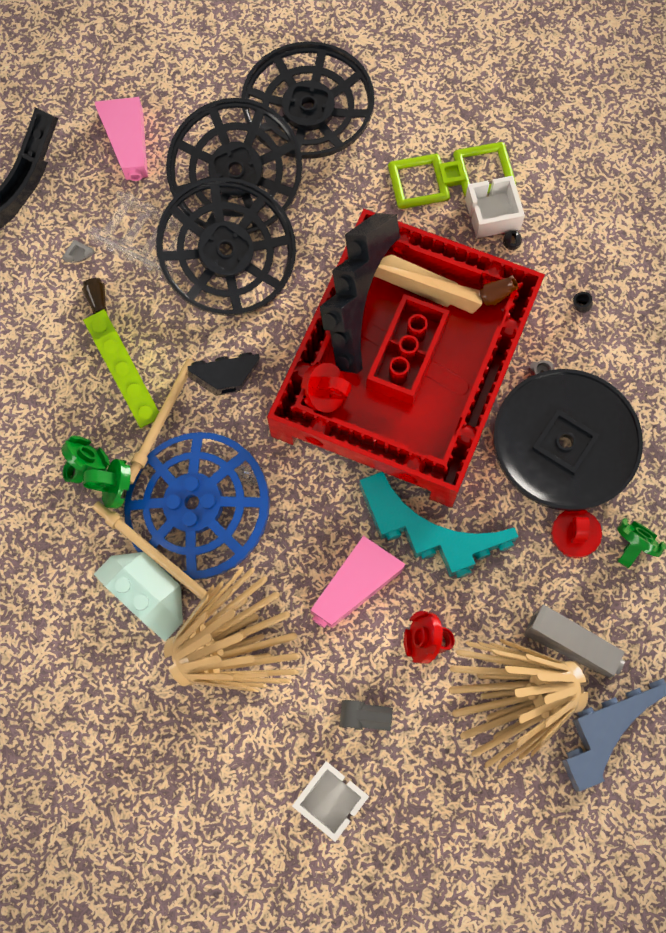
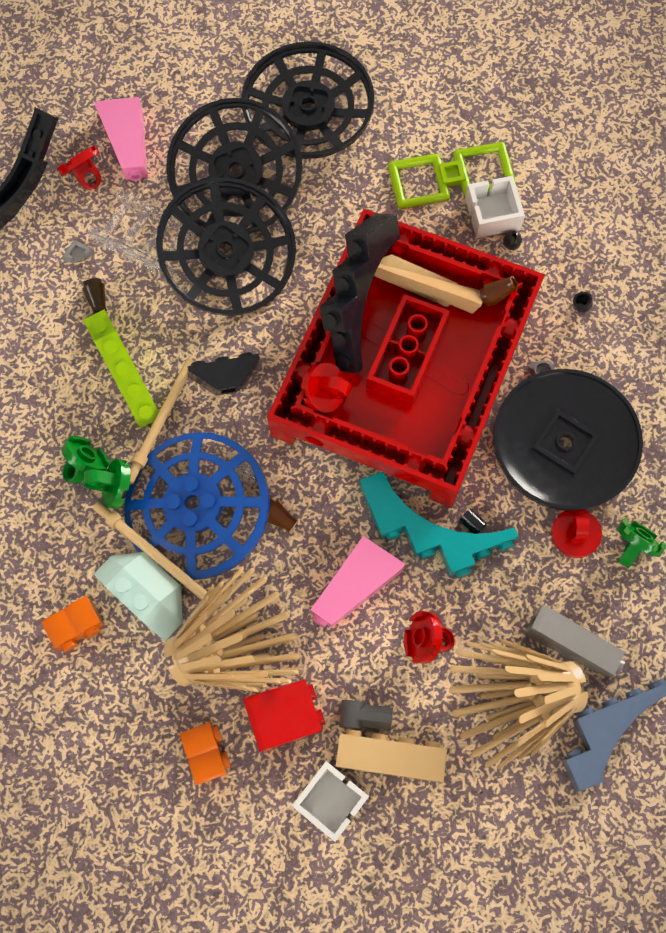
none -> orange brick [41,596,105,652]
none -> red tile [57,145,101,190]
none -> orange brick [179,722,231,785]
none -> slope [243,679,326,753]
none -> reddish brown cone [267,498,297,532]
none -> tan brick [335,729,447,783]
none -> black hinge [459,508,487,534]

